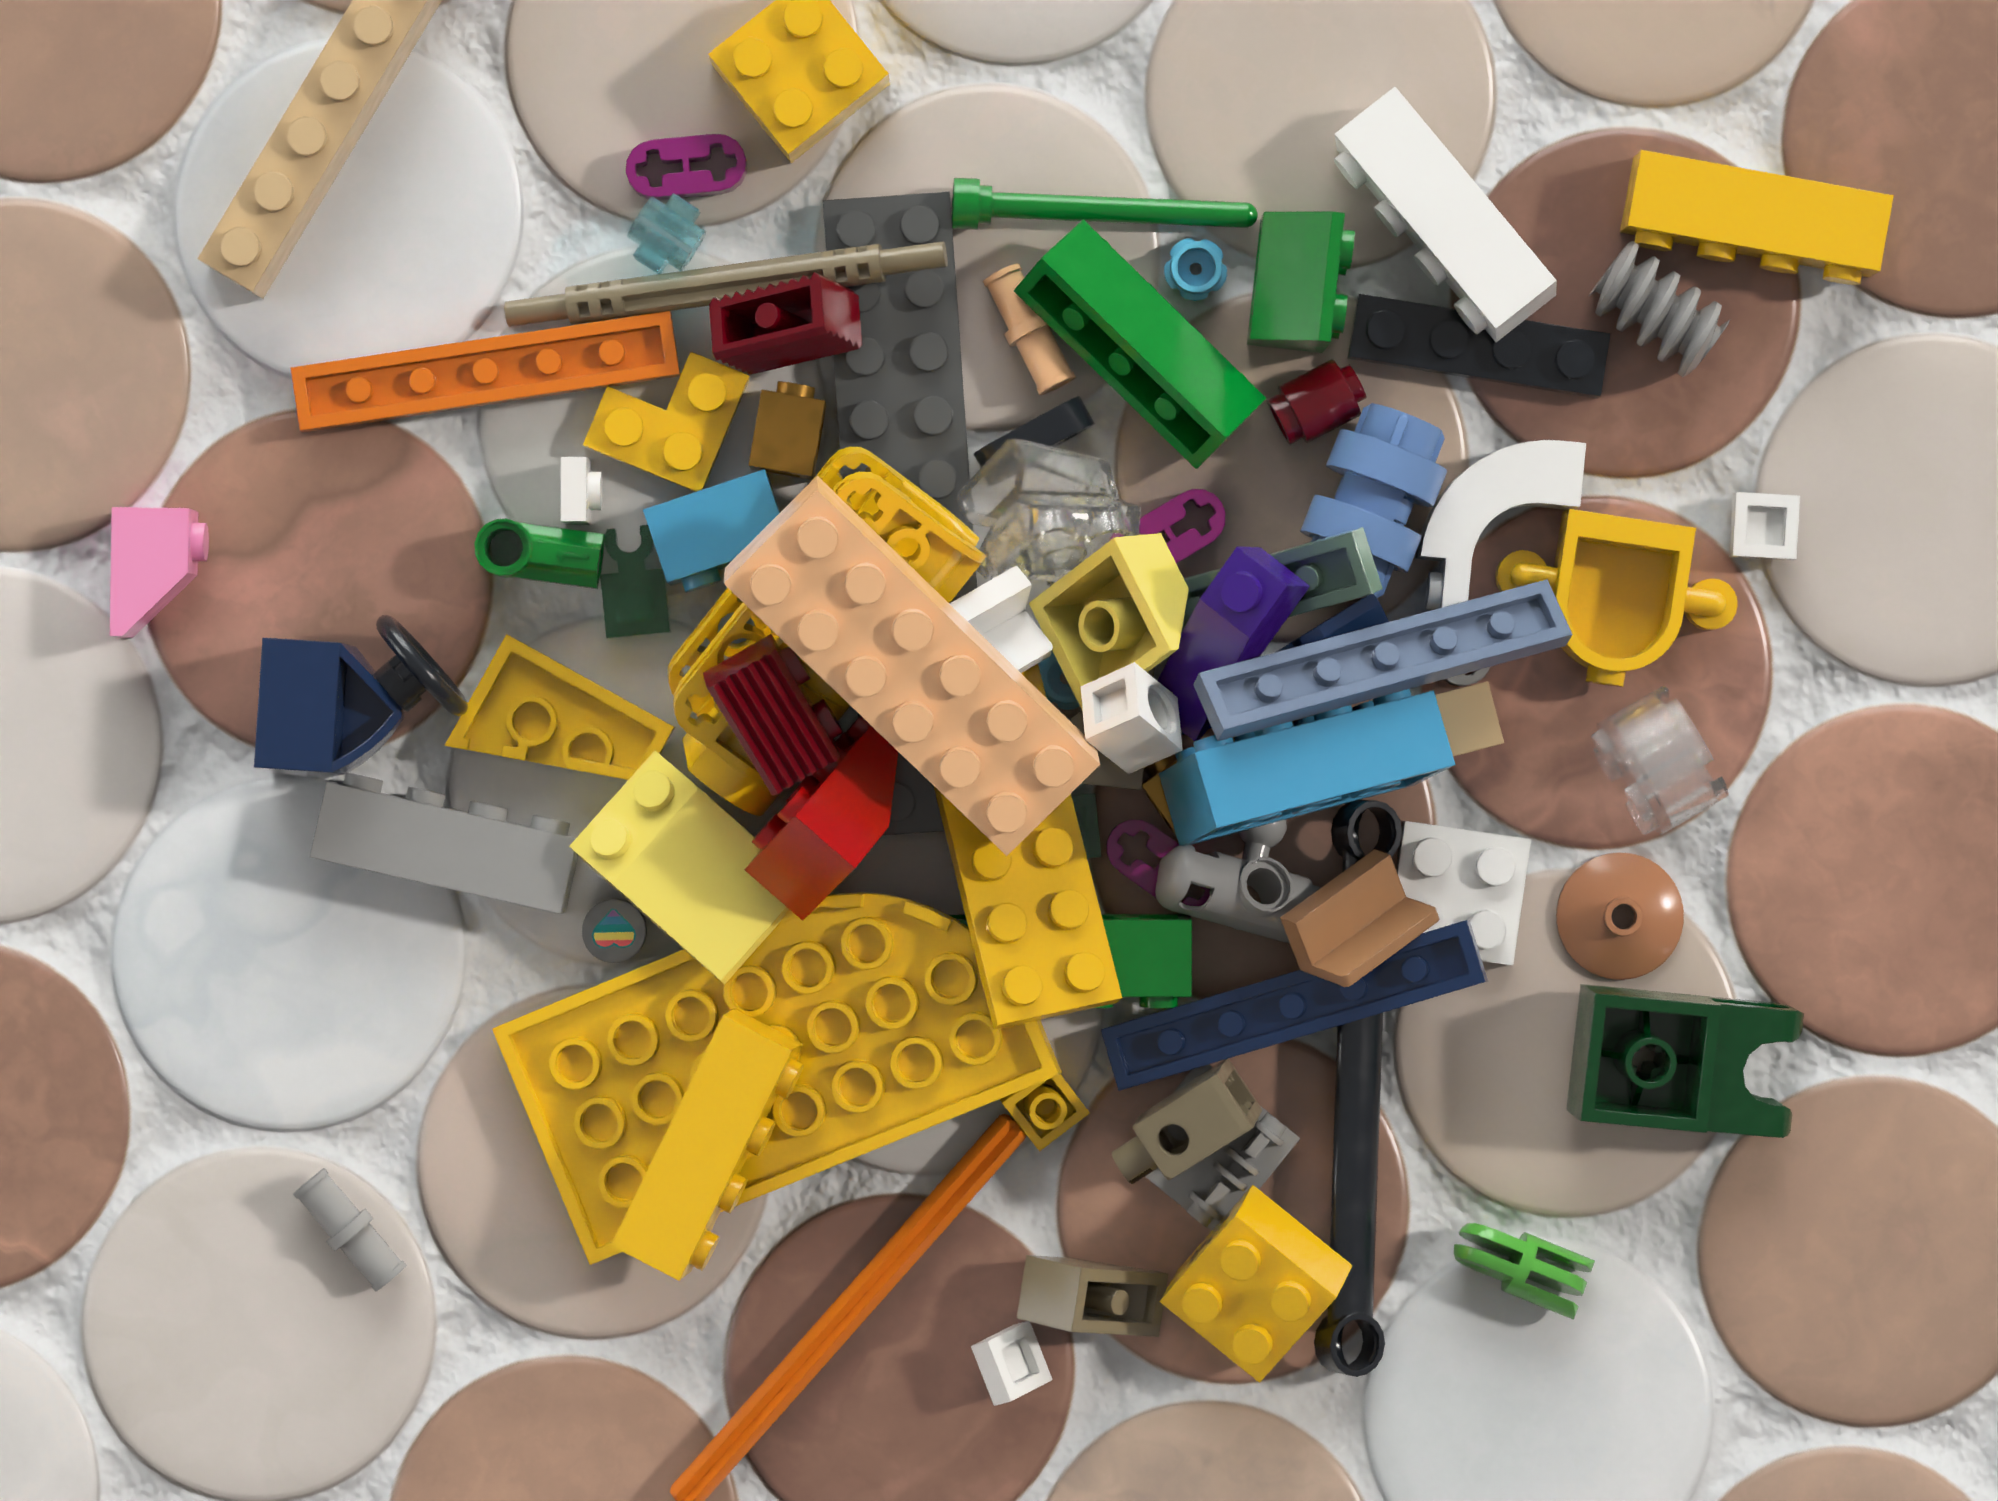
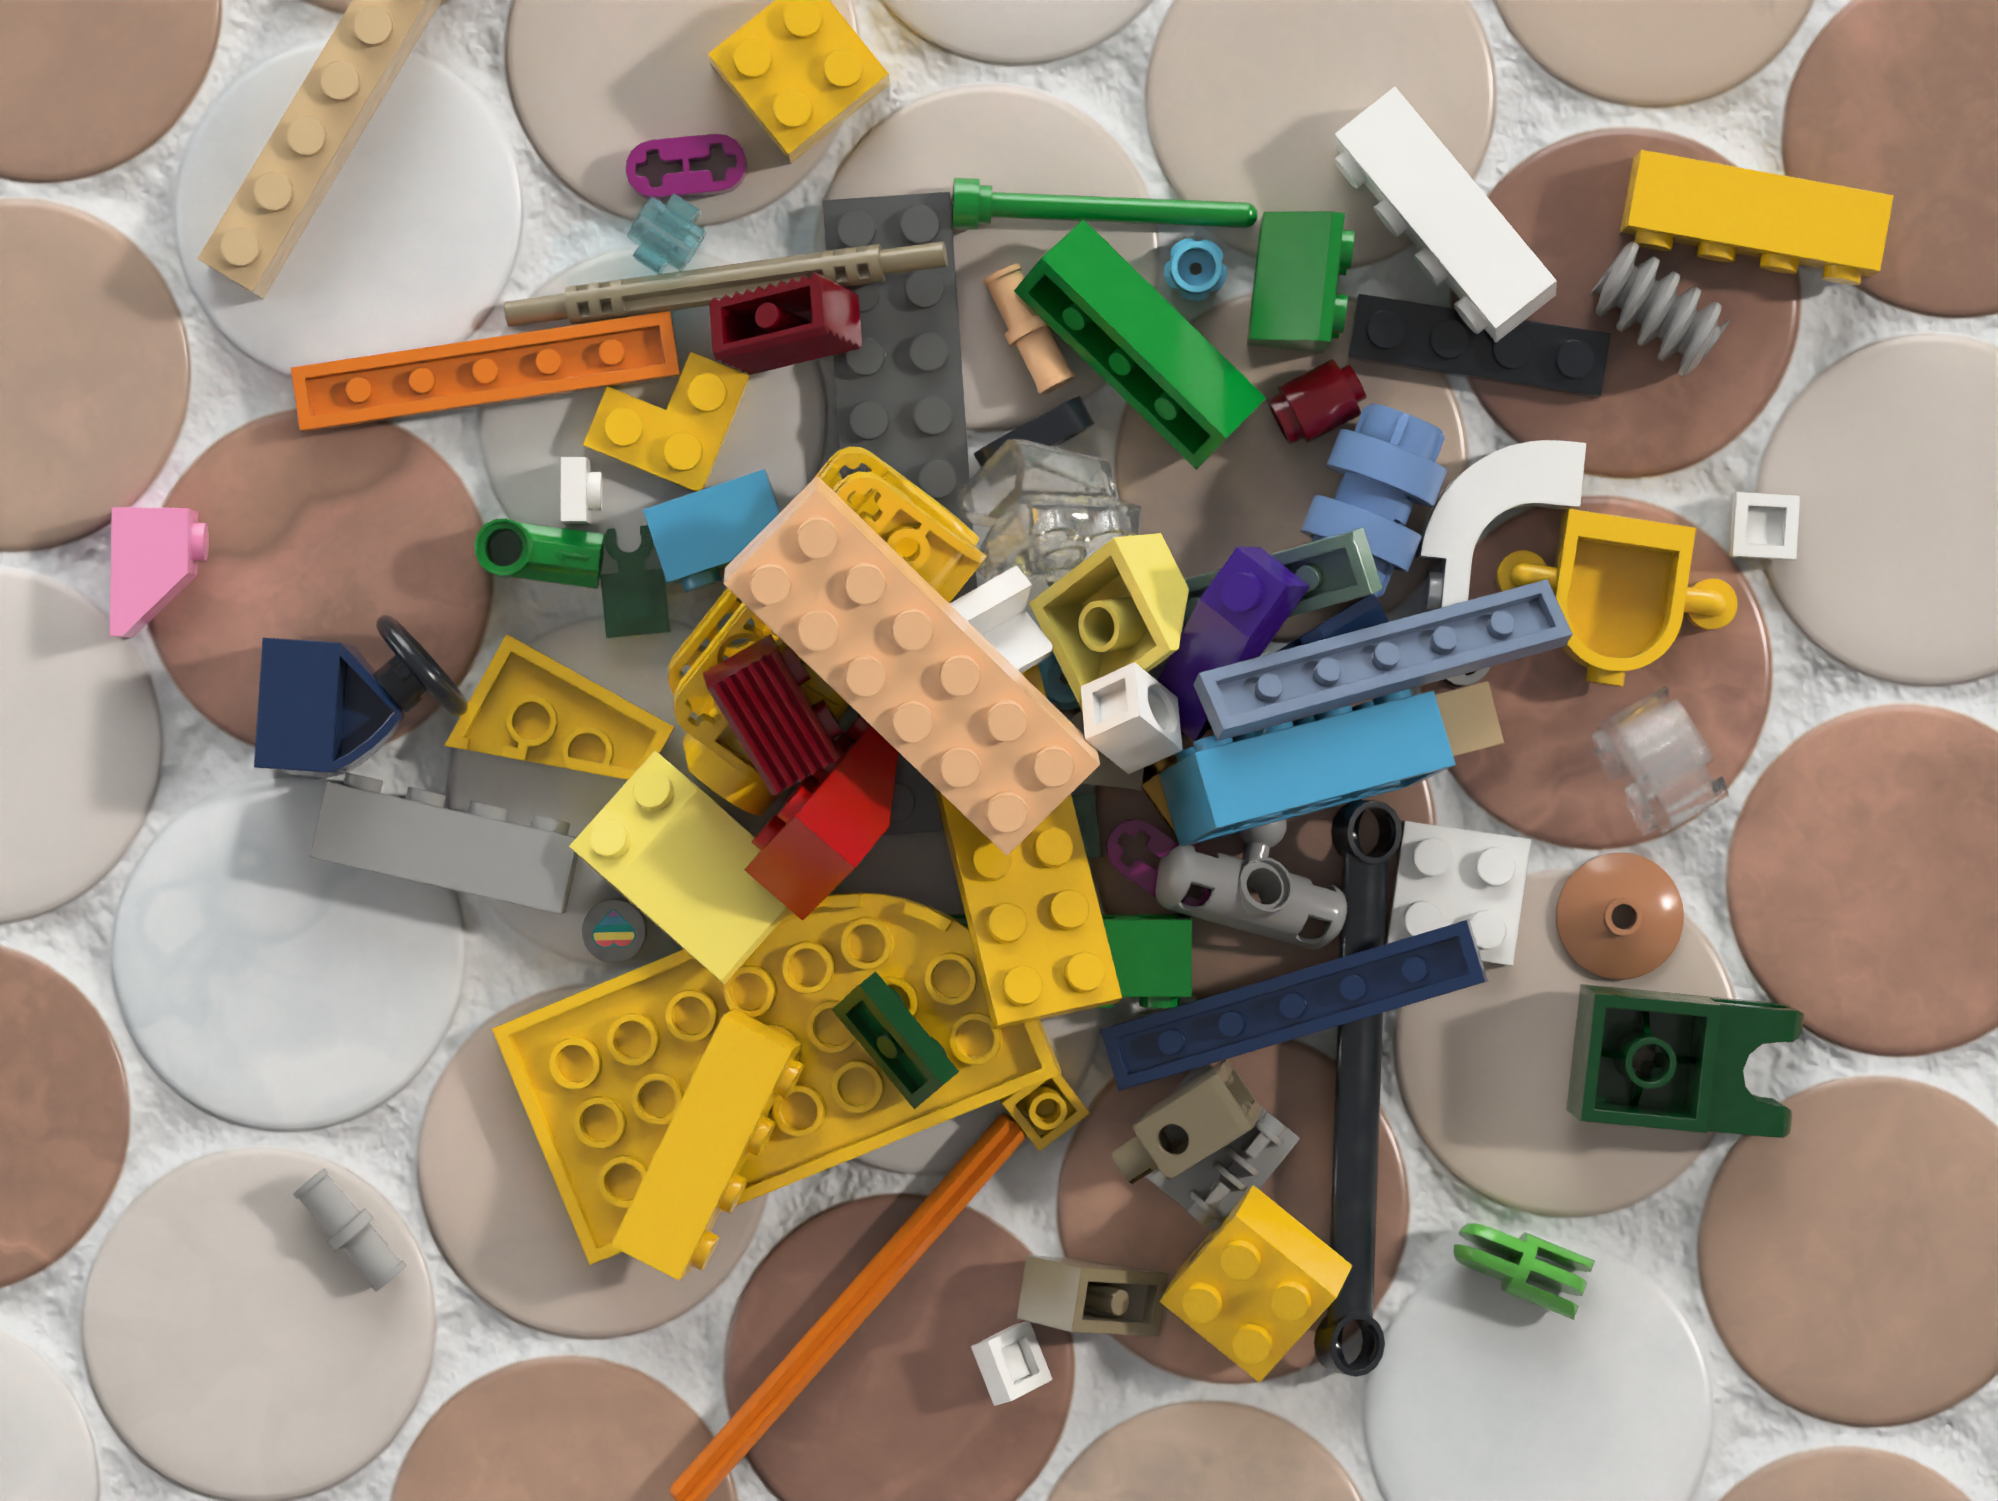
pearl gold brick [749,381,827,480] -> none
magenta beam [1118,489,1226,564] -> none
medium nougat panel [1280,849,1440,987] -> none
none -> dark green plate [832,971,959,1109]

